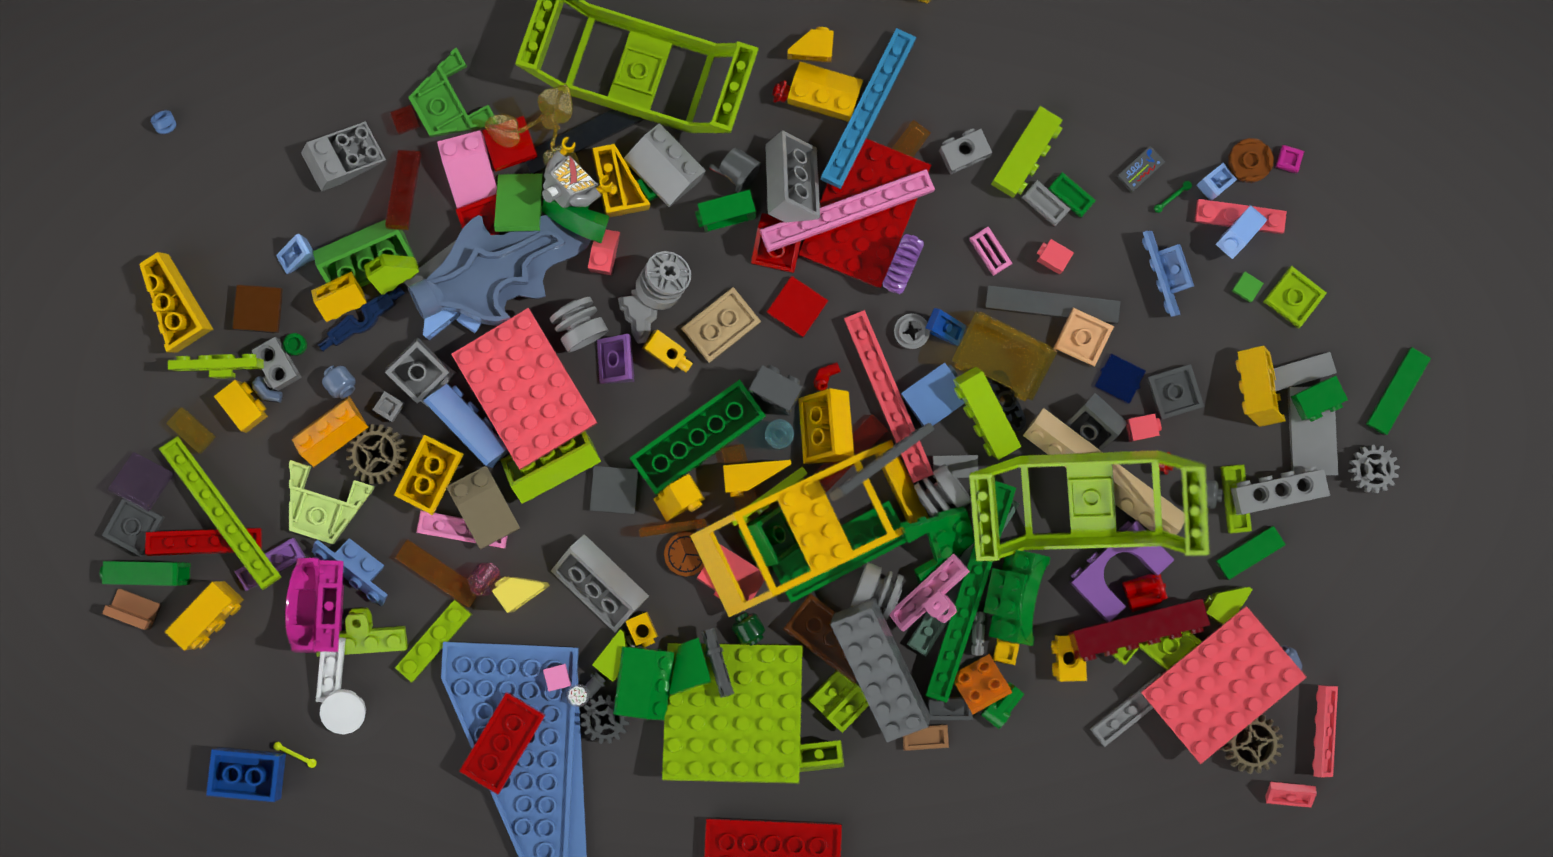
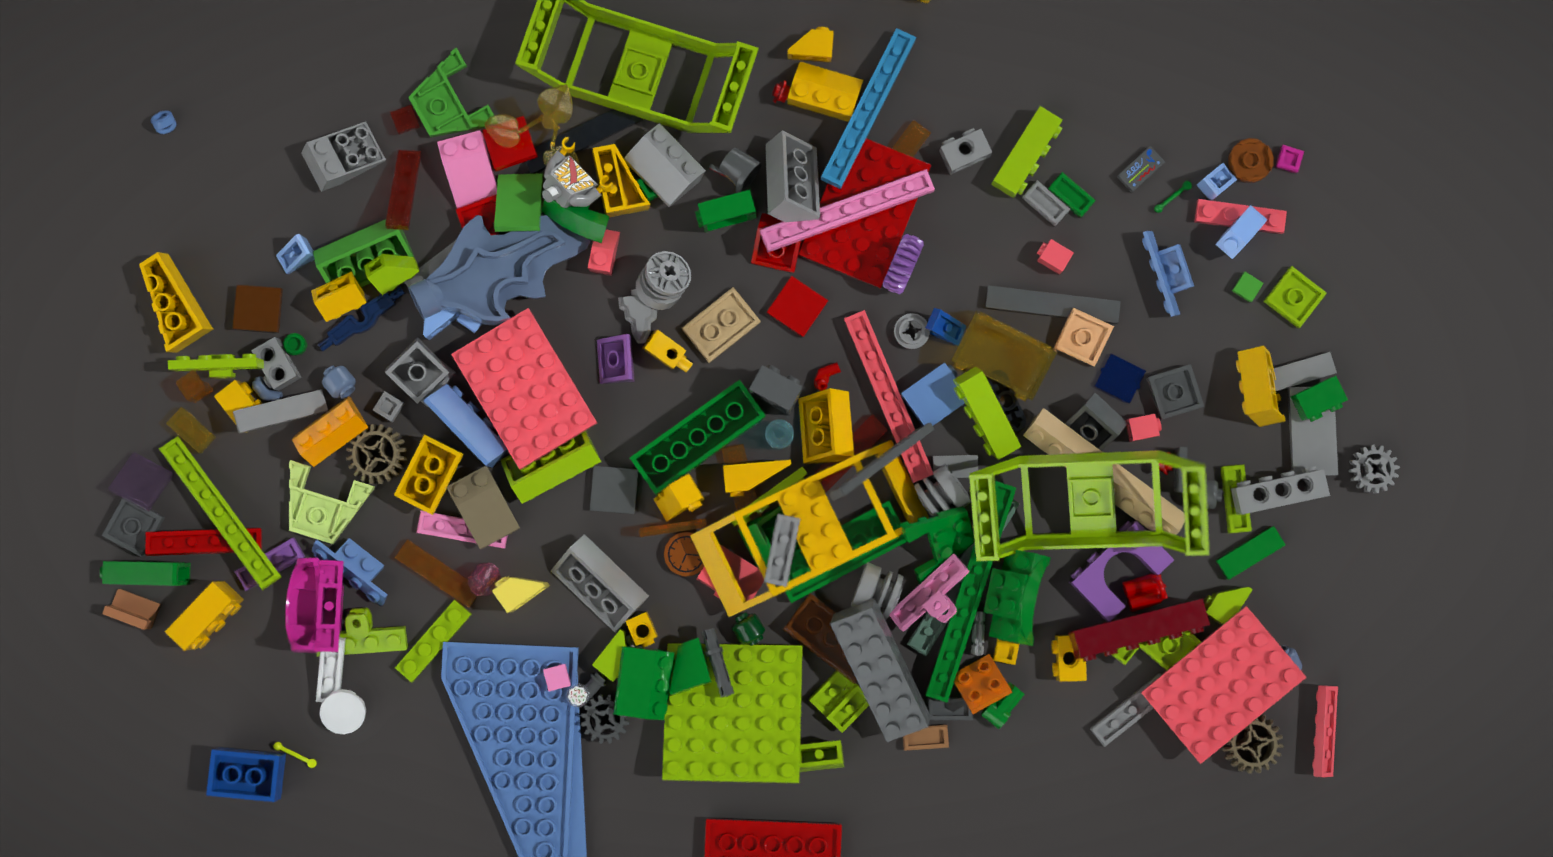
red plate [459,692,546,794] -> none
light grey wheel [549,297,609,353] -> none
bright pink tile [969,226,1013,276] -> none
coral plate [1265,782,1317,808] -> none
green tile [1366,347,1431,435] -> none
none -> clear orange bracket [176,370,214,403]
none -> light grey tile [233,389,328,434]
none -> light grey tile [764,514,800,587]
none -> dark grey tile [1173,447,1188,493]

